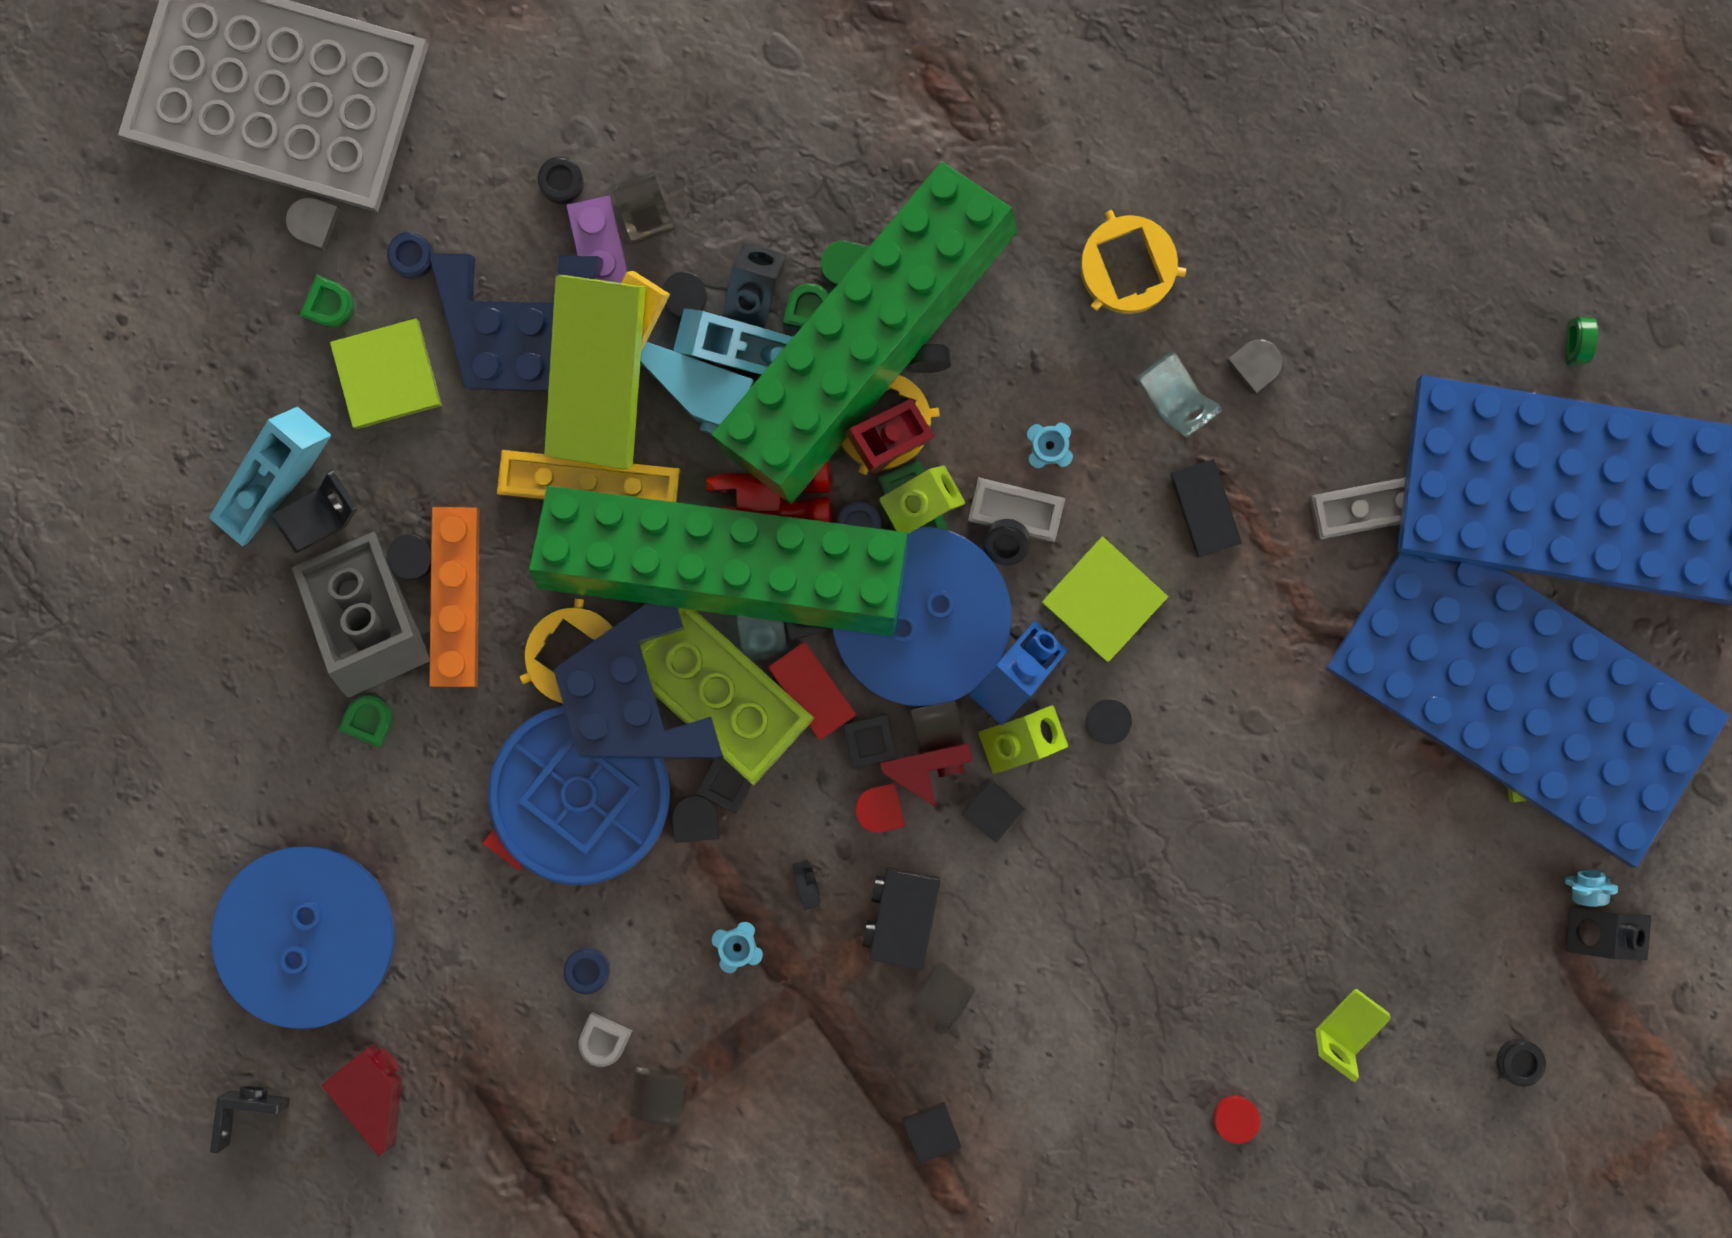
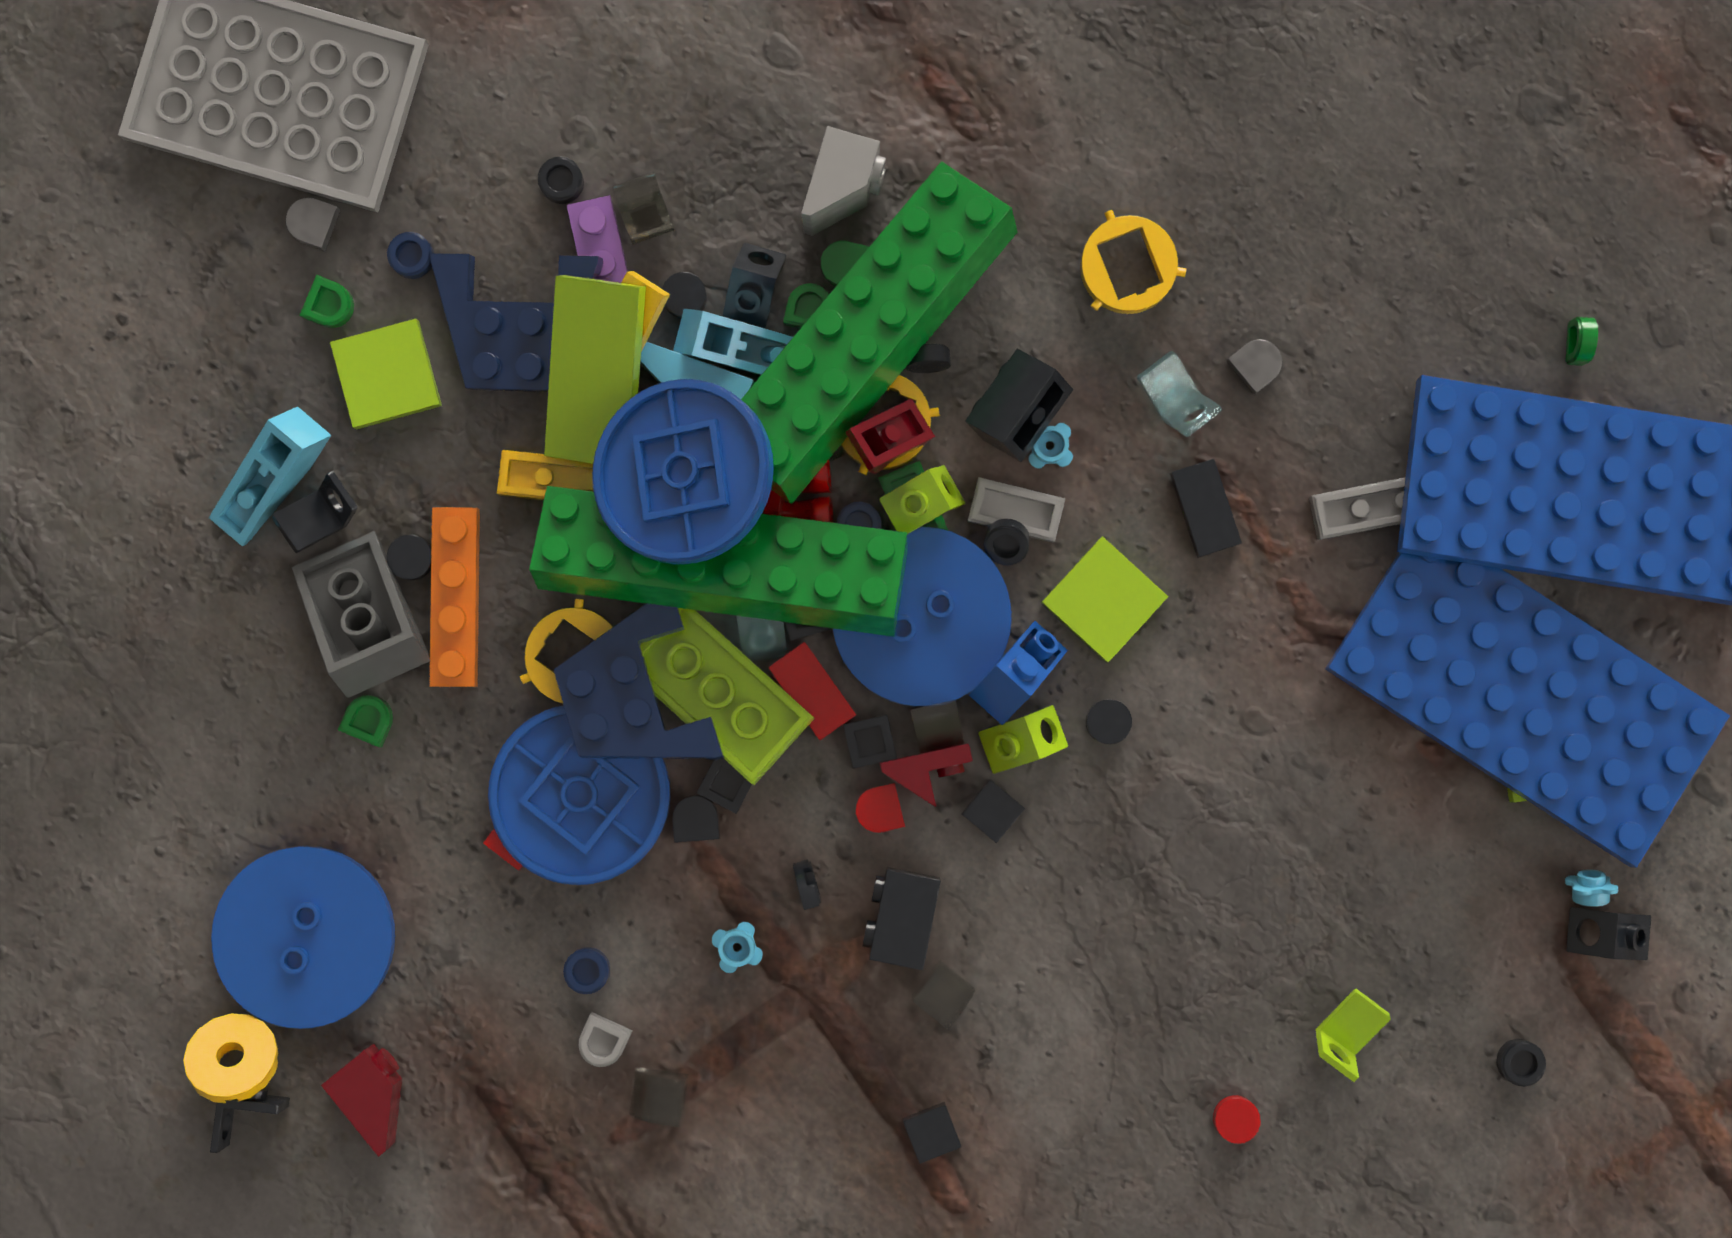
none -> yellow tile [183,1013,278,1103]
none -> blue plate [592,379,774,564]
none -> light grey slope [801,126,886,236]
none -> black brick [965,348,1073,462]

